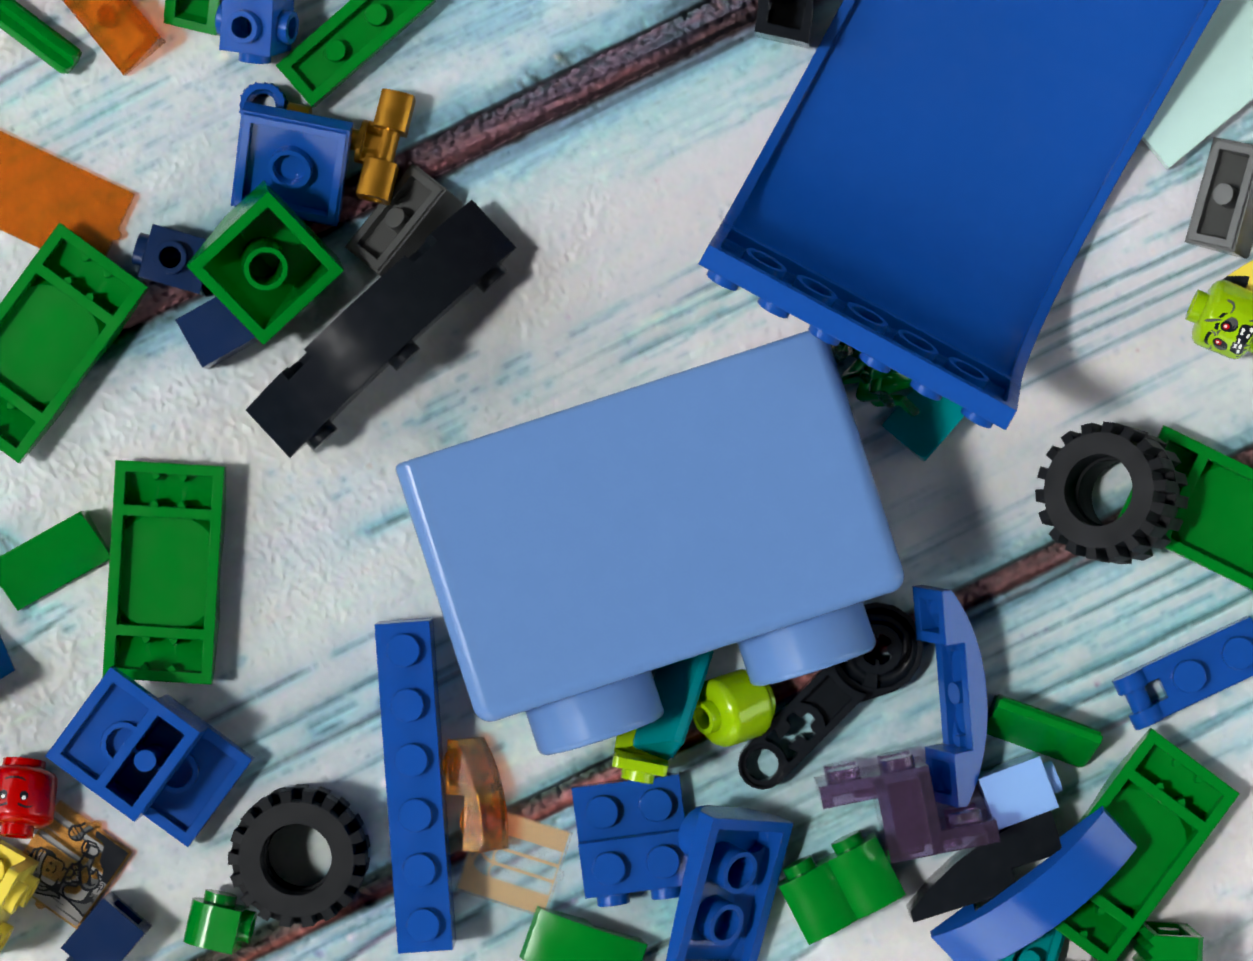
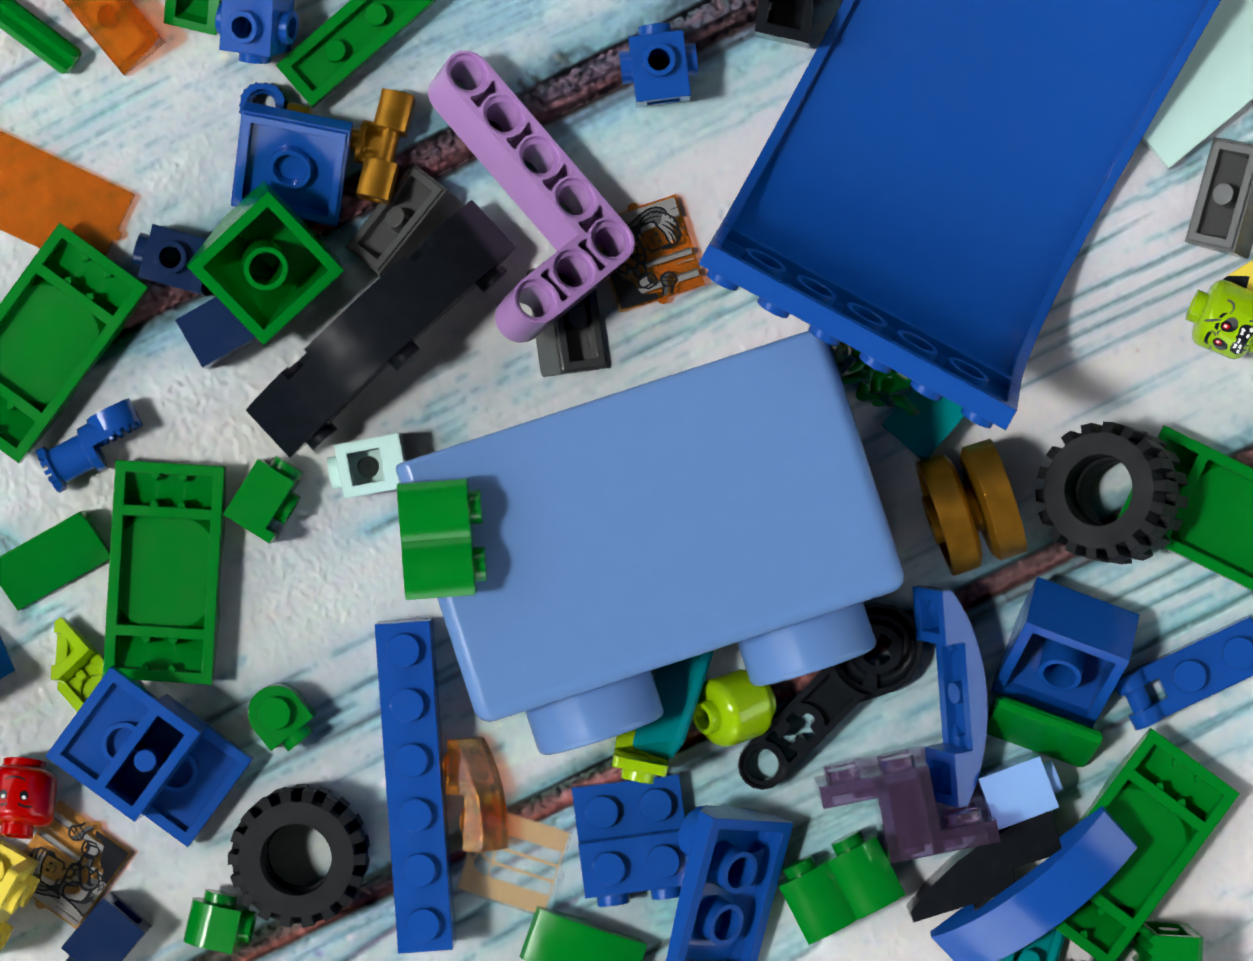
none -> blue connector [36,398,143,493]
none -> lime slope [51,617,104,712]
none -> green brick [223,456,303,544]
none -> green plate [248,683,317,751]
none -> light aqua brick [327,433,407,499]
none -> green brick [397,477,487,600]
none -> lavender beam [428,51,635,343]
none -> dark grey slope [527,268,607,377]
none -> piece [598,194,705,313]
none -> blue brick [619,23,699,108]
none -> pearl gold wheel [915,439,1027,576]
none -> blue slope [991,577,1140,728]

